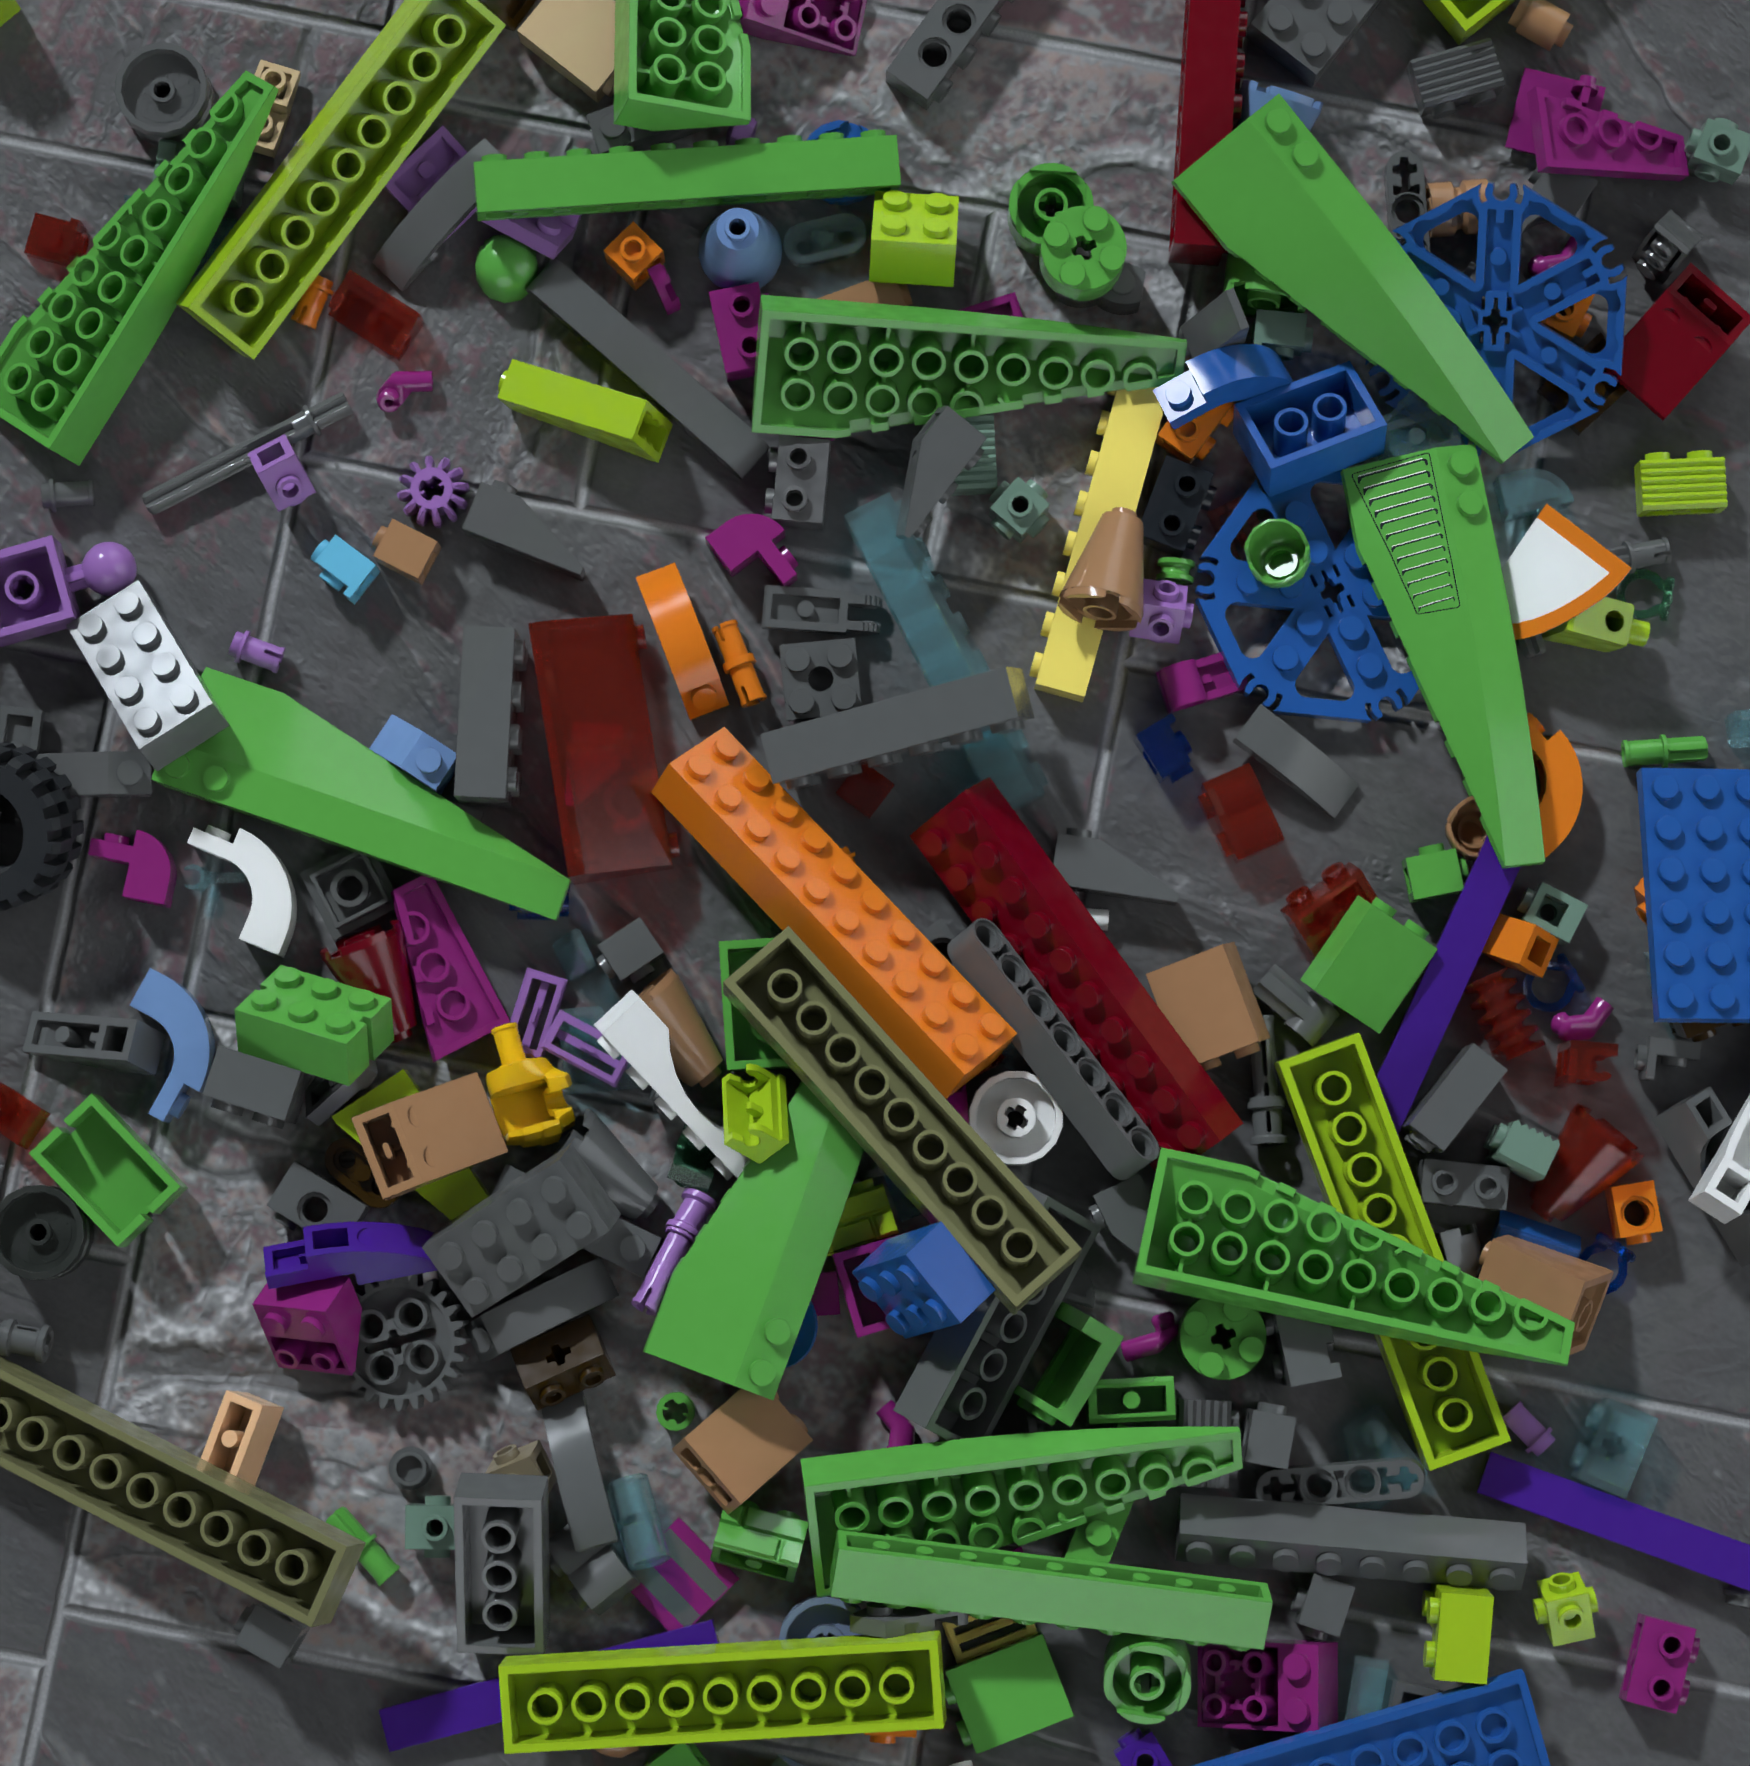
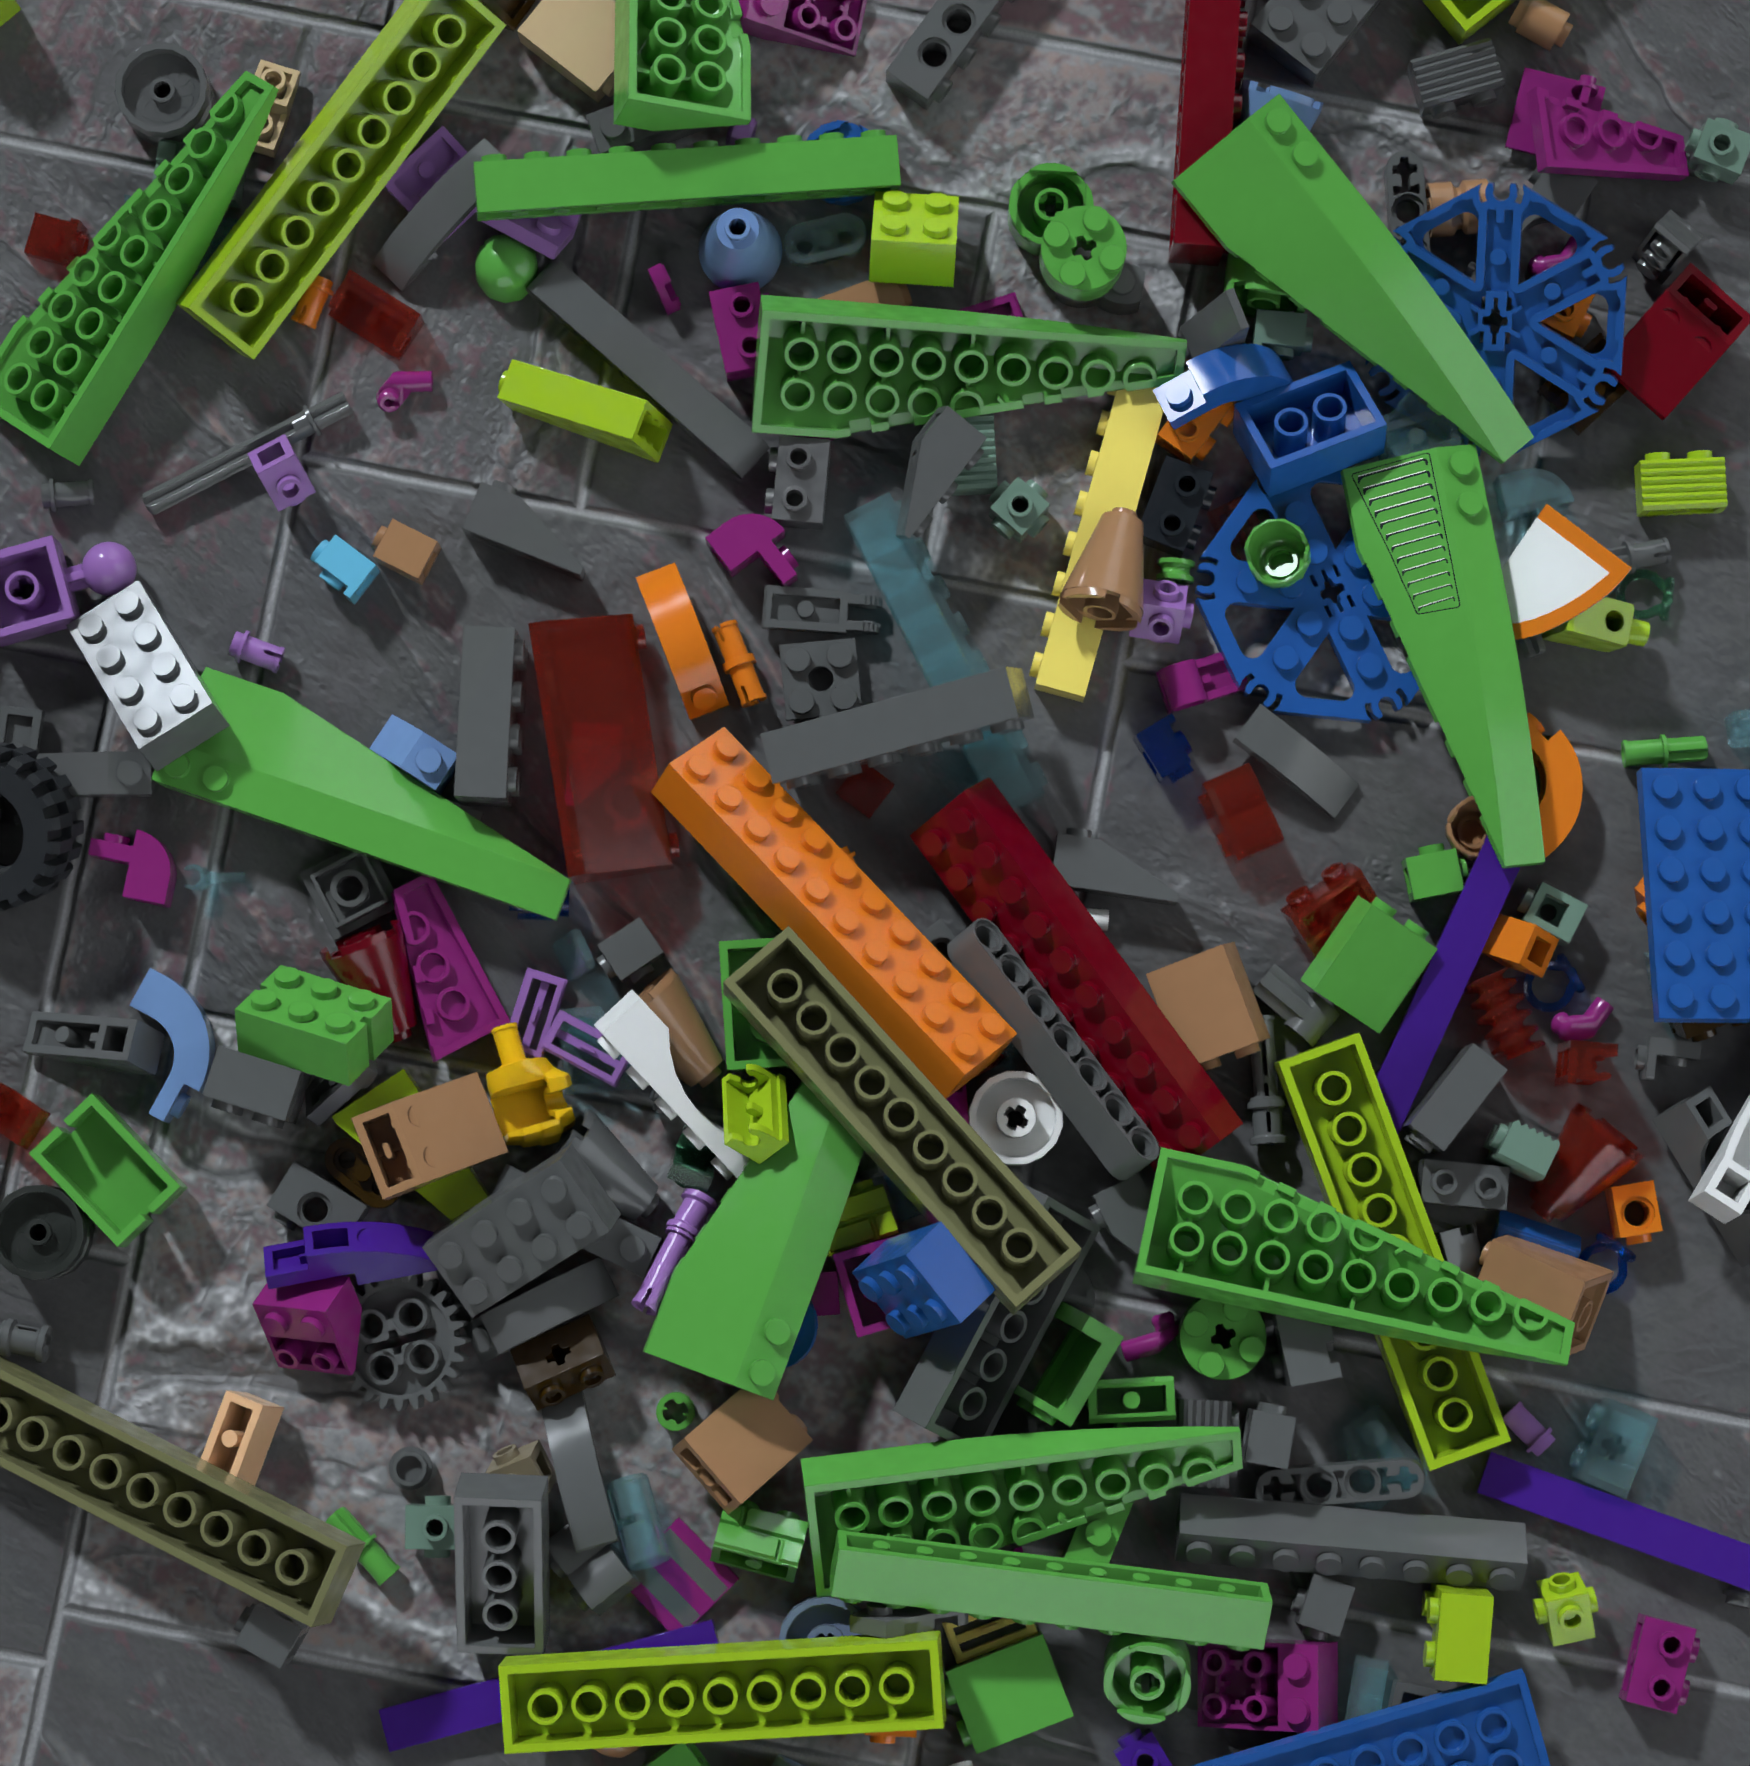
white arch [187,825,297,958] -> none
medium lavender gear [397,456,470,528] -> none
orange brick [603,221,665,291] -> none
magenta arm [876,1399,915,1448] -> none

